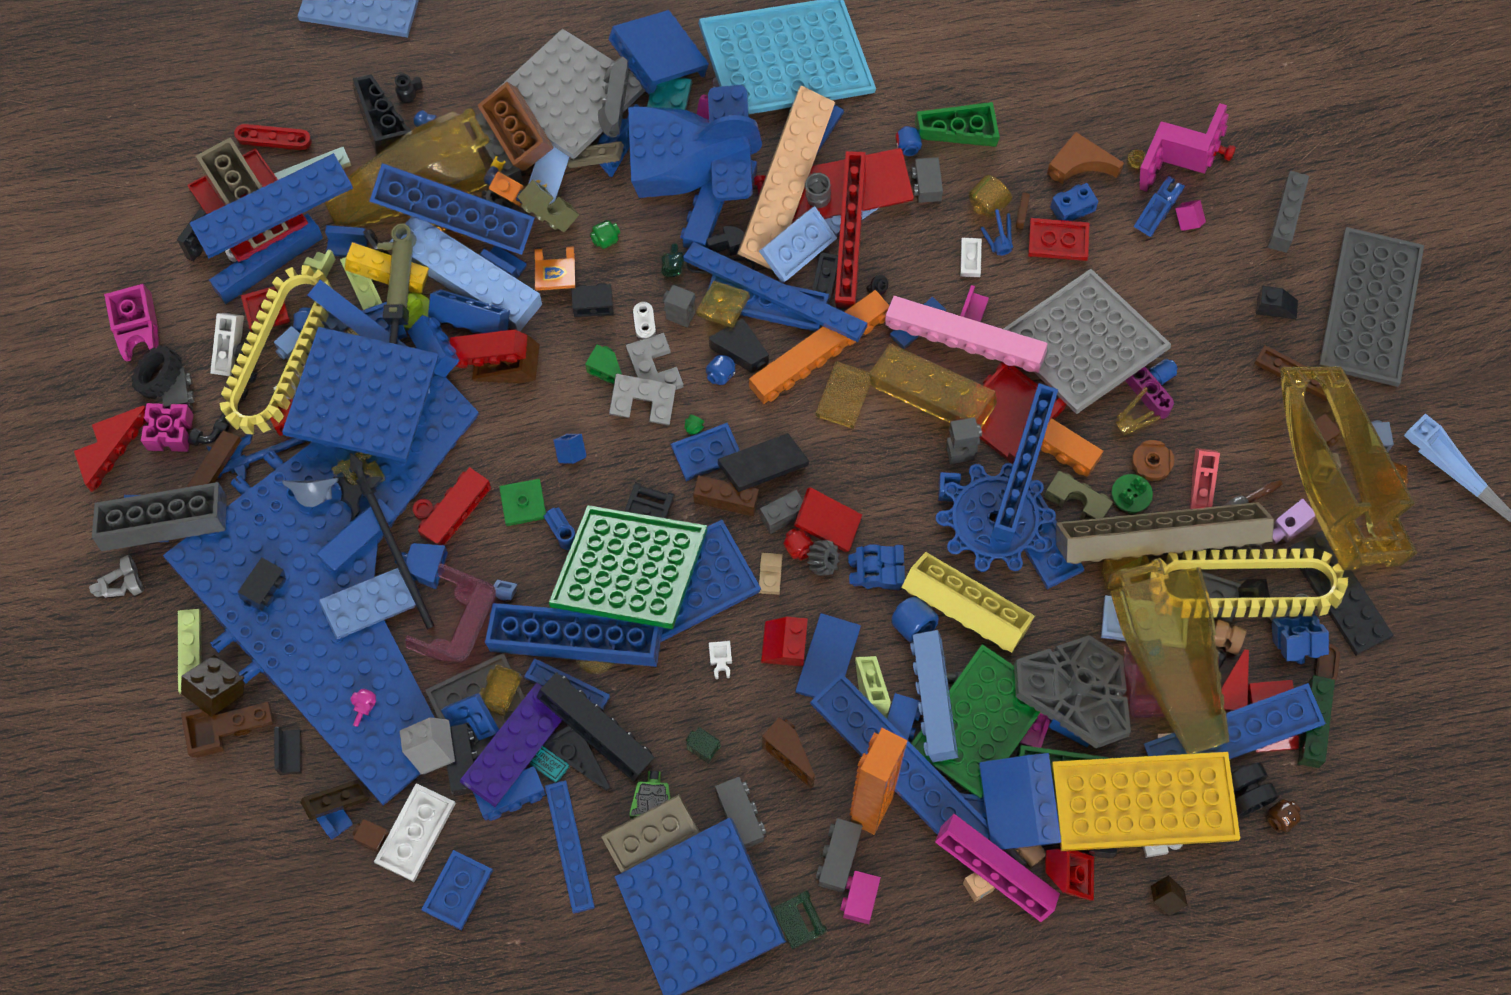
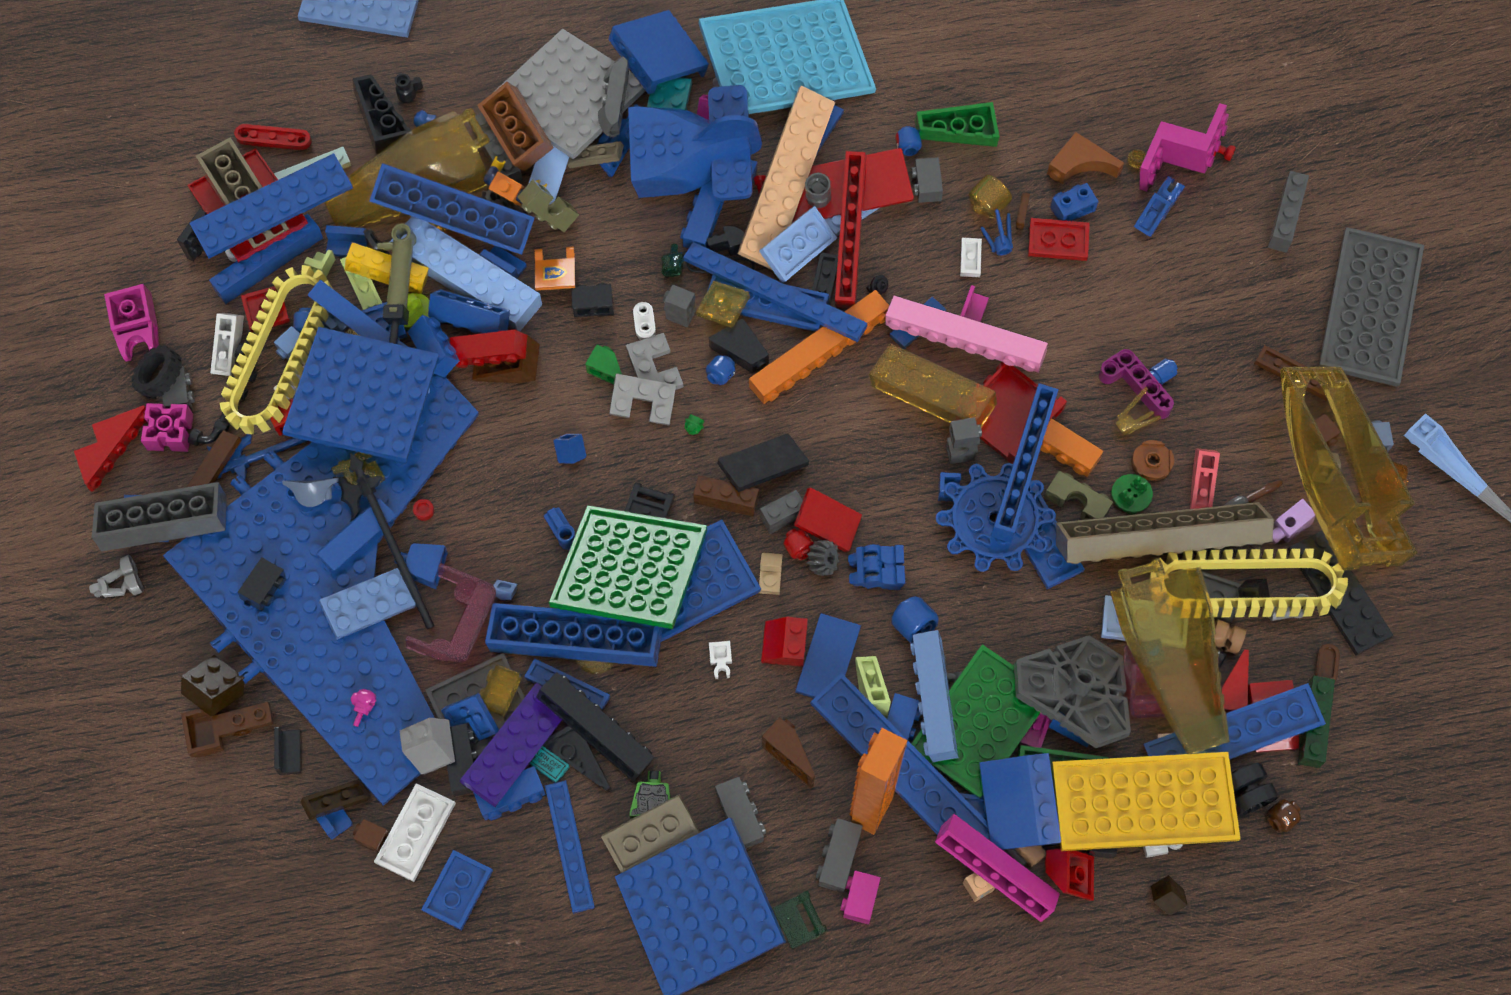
yellowish green plate [178,609,202,694] -> none
red brick [418,467,491,546] -> none
green plate [499,479,546,526] -> none
green head [590,220,620,249] -> none
blue tile [671,423,740,481] -> none
clear green brick [686,727,721,763] -> none
clear yellow plate [816,361,874,429] -> none
light yellow brick [901,552,1035,653] -> none
light grey plate [1003,269,1171,414] -> none
clear yellow brick [1102,555,1152,589] -> none
dark pink panel [1175,200,1206,231] -> none
black slope [1256,286,1298,320] -> none
blue brick [1272,612,1329,664] -> none

